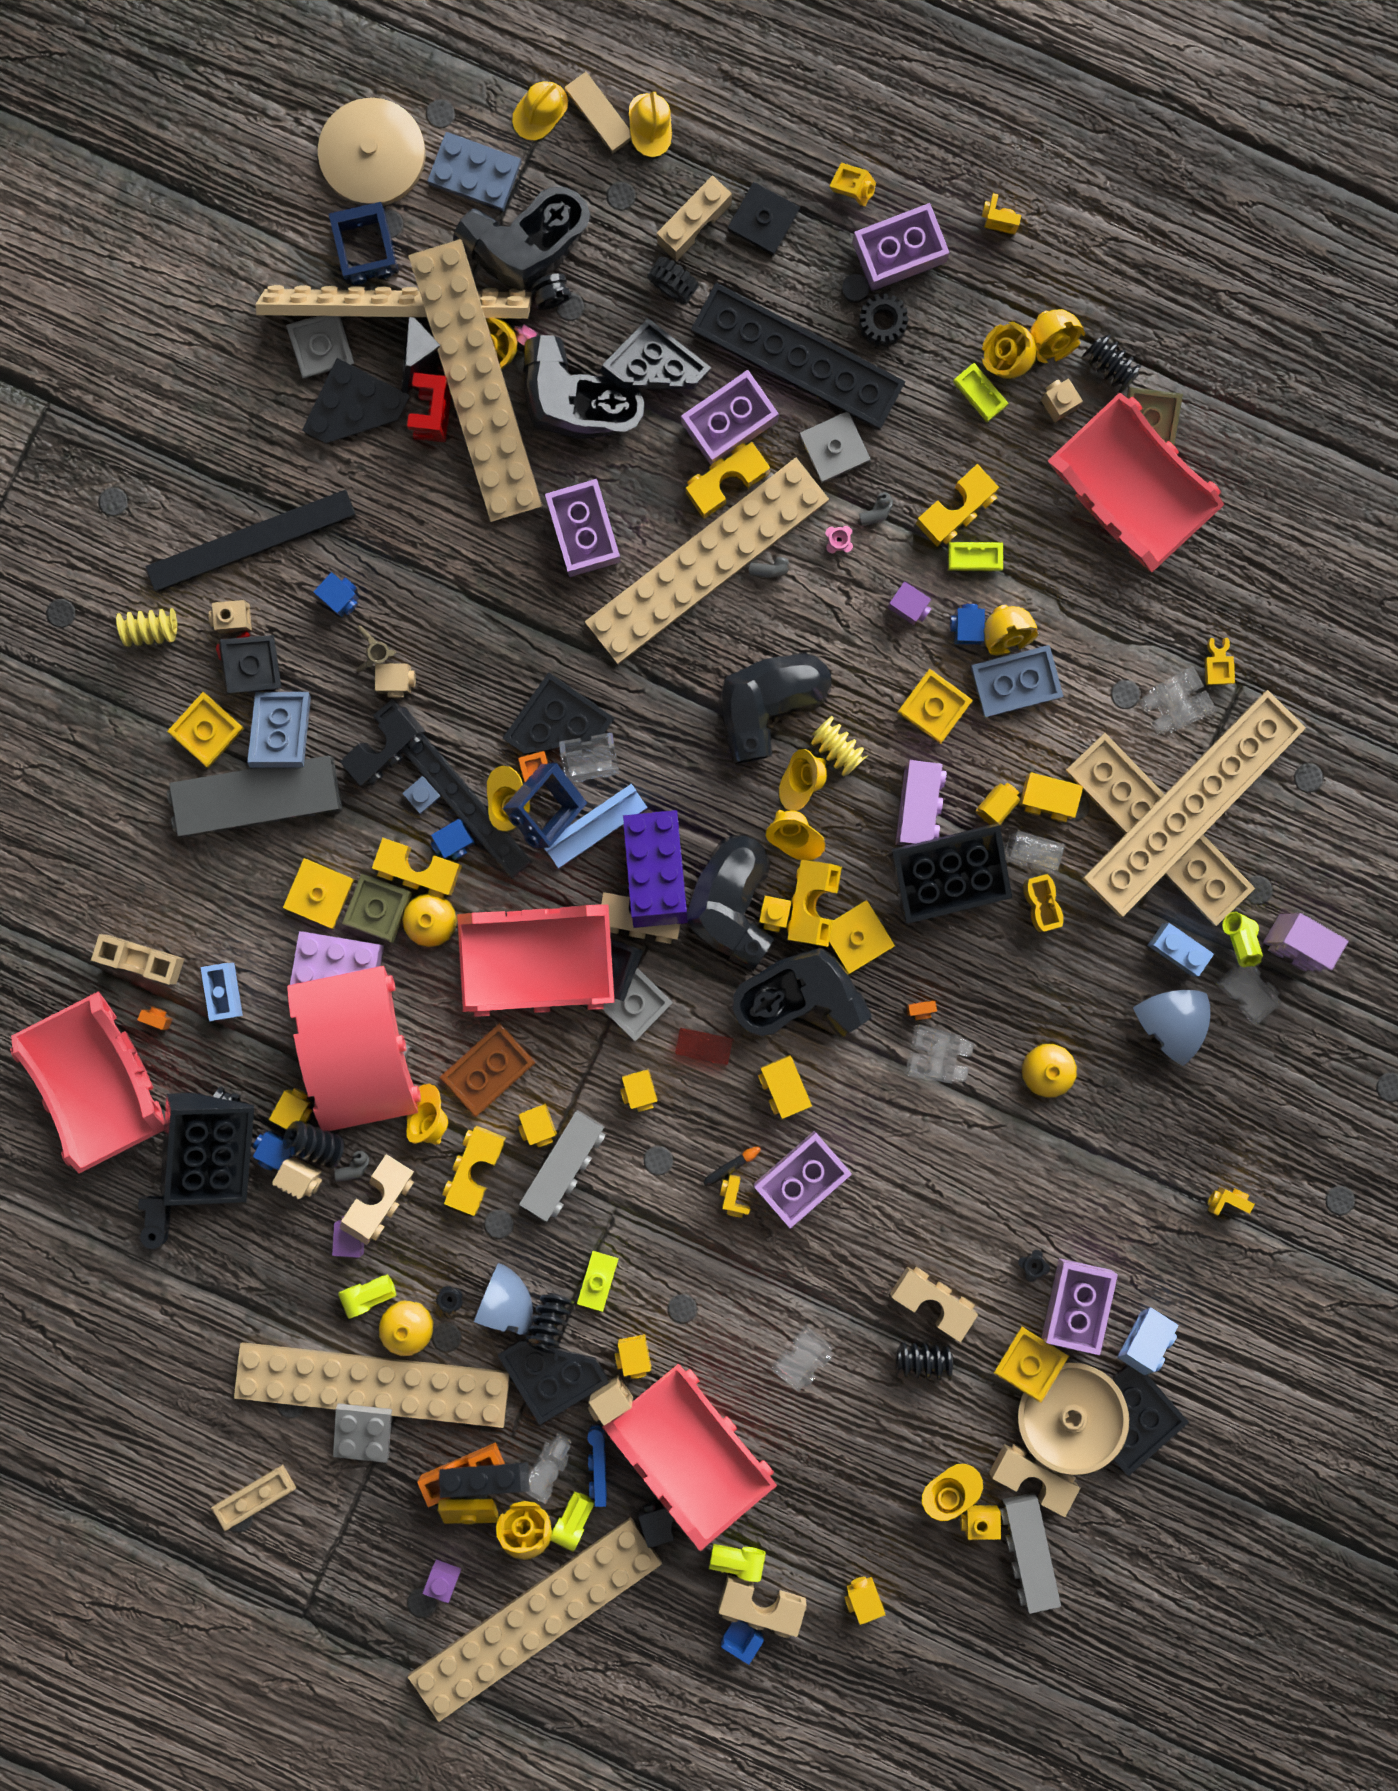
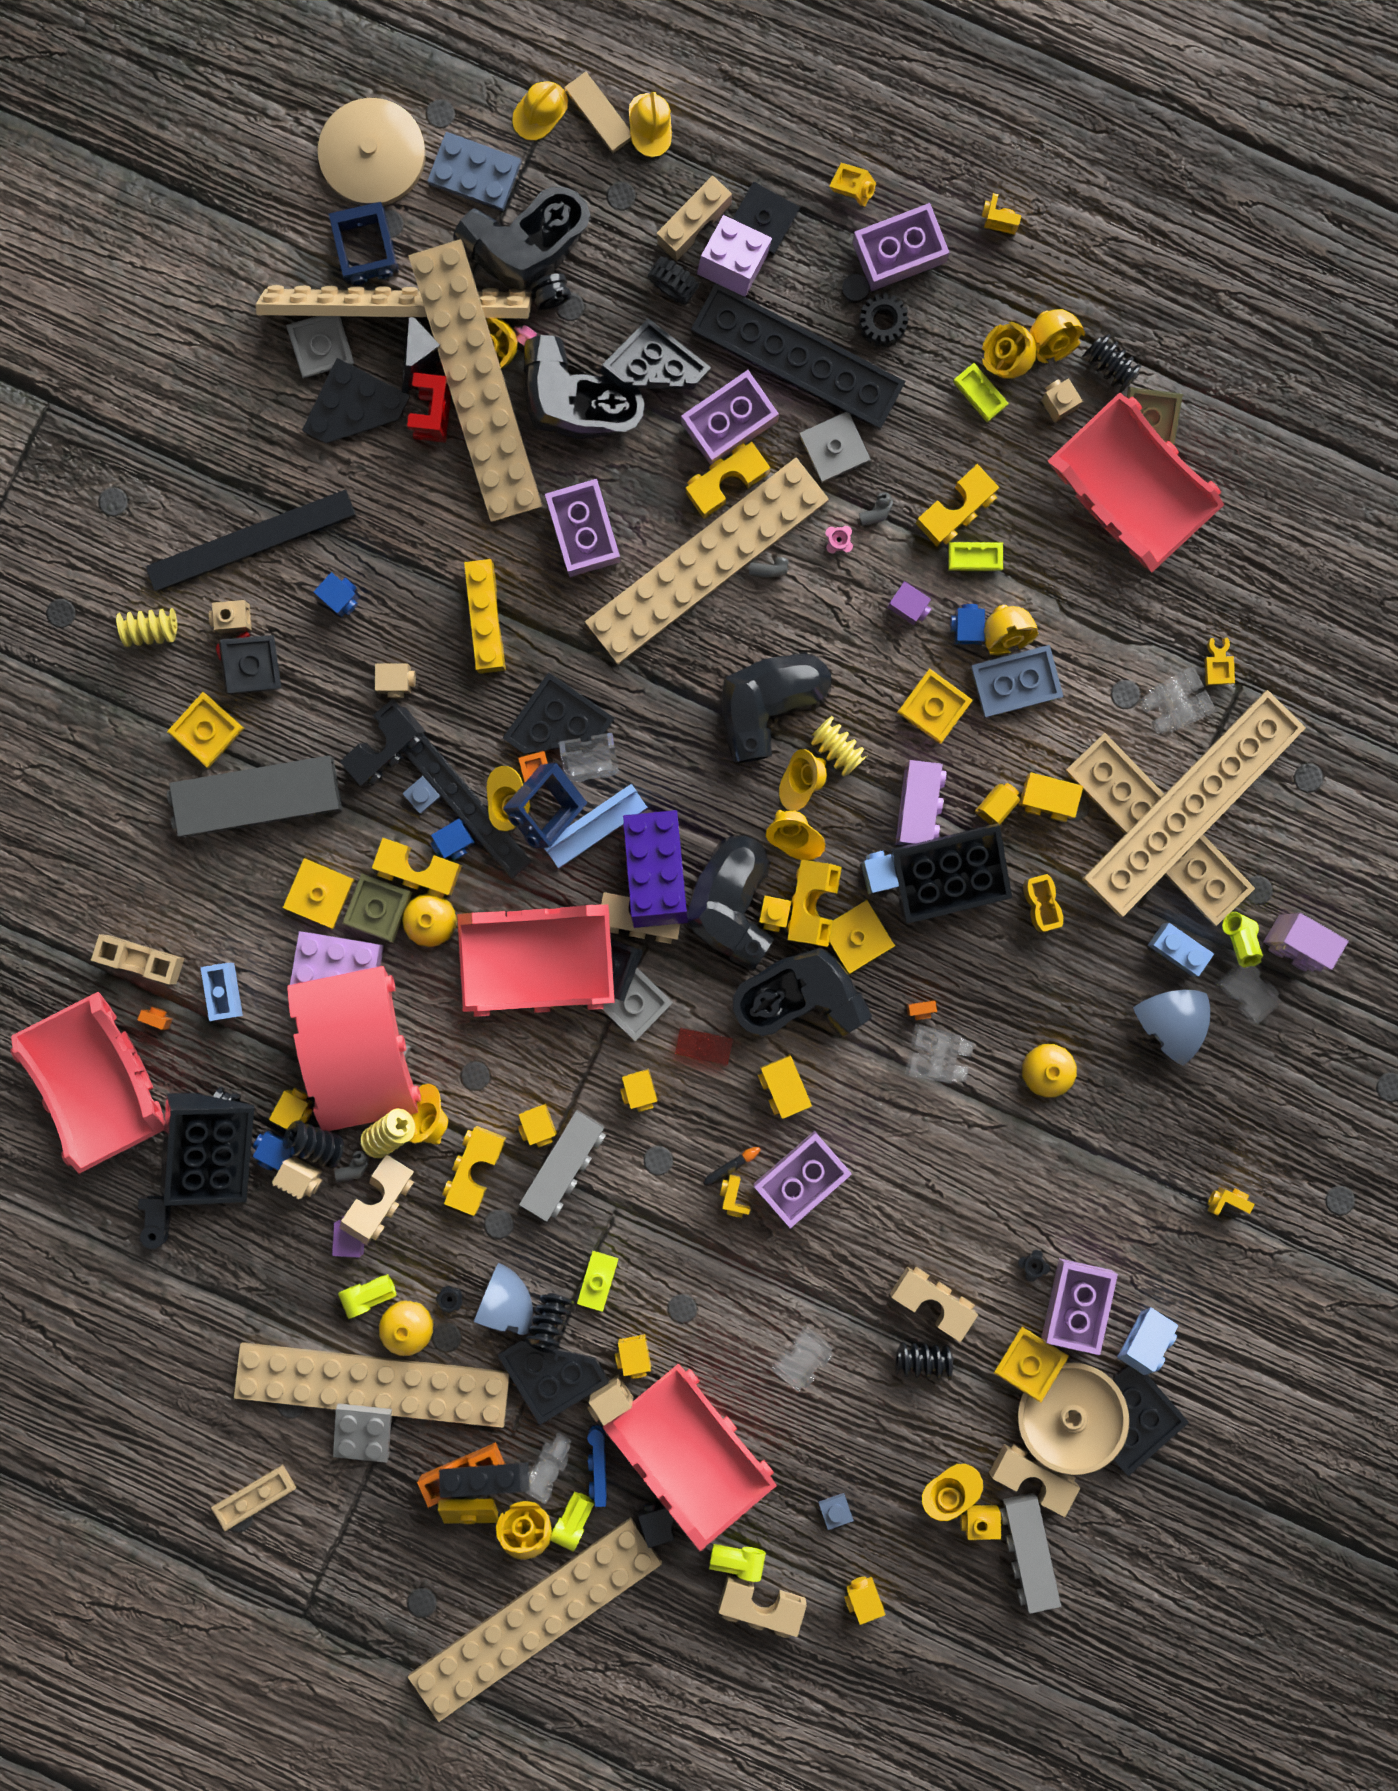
sand blue plate [247,692,311,768] -> none
dark tan plant [356,625,397,673] -> none
medium lavender brick [423,1559,461,1603] -> none
dark orange tile [439,1023,536,1117] -> none
blue panel [721,1619,764,1665] -> none
clear hips [1005,831,1065,874] -> none
none -> light yellow piece [360,1108,415,1158]
none -> yellow arch [464,559,506,674]
none -> lavender brick [697,215,772,297]
none -> sand blue plate [819,1493,853,1530]
none -> light blue brick [861,851,899,894]

